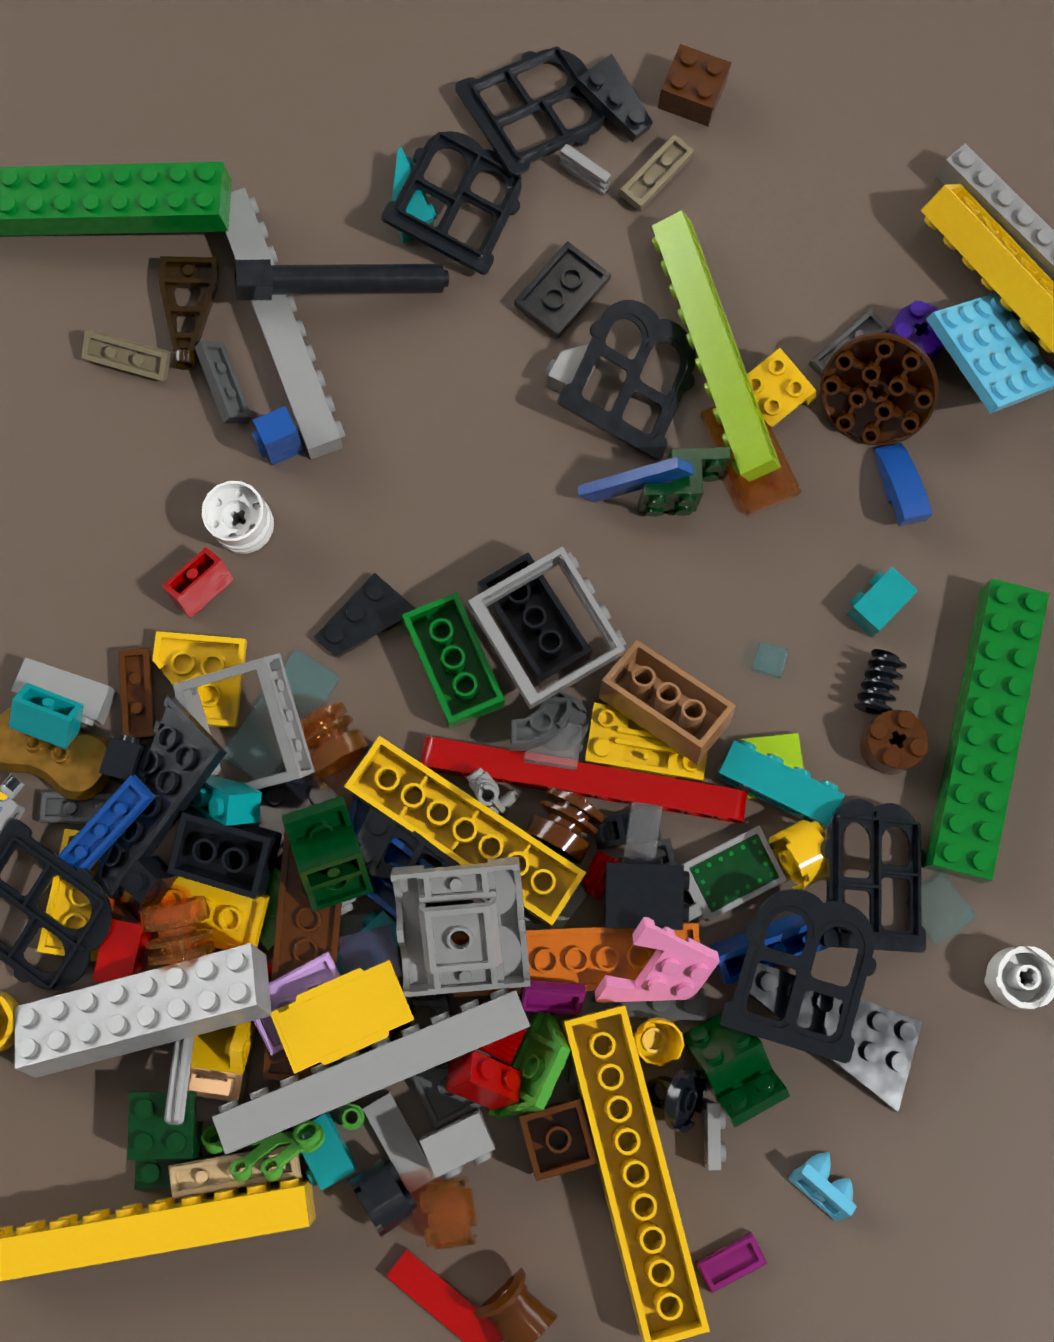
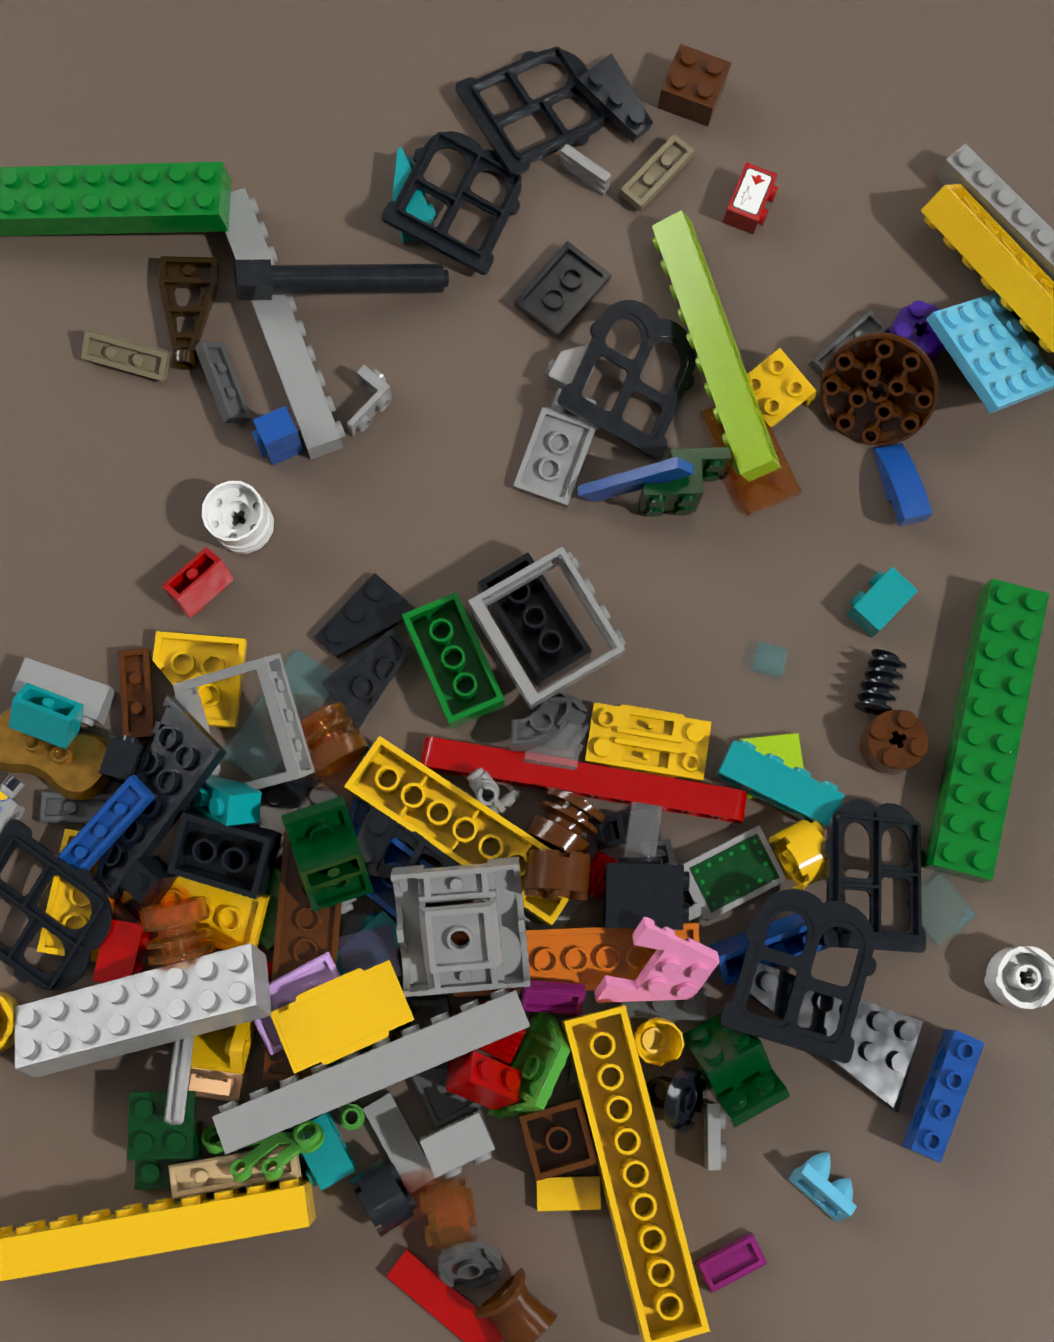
medium nougat brick [599,640,736,765] -> none
none -> black wing [321,628,411,729]
none -> light grey bracket [347,364,392,436]
none -> dark grey tile [437,1241,502,1289]
none -> light grey tile [513,388,596,508]
none -> reddish brown brick [524,849,590,901]
none -> yellow tile [536,1175,601,1211]
none -> brick [723,162,778,234]
none -> blue brick [901,1029,985,1163]

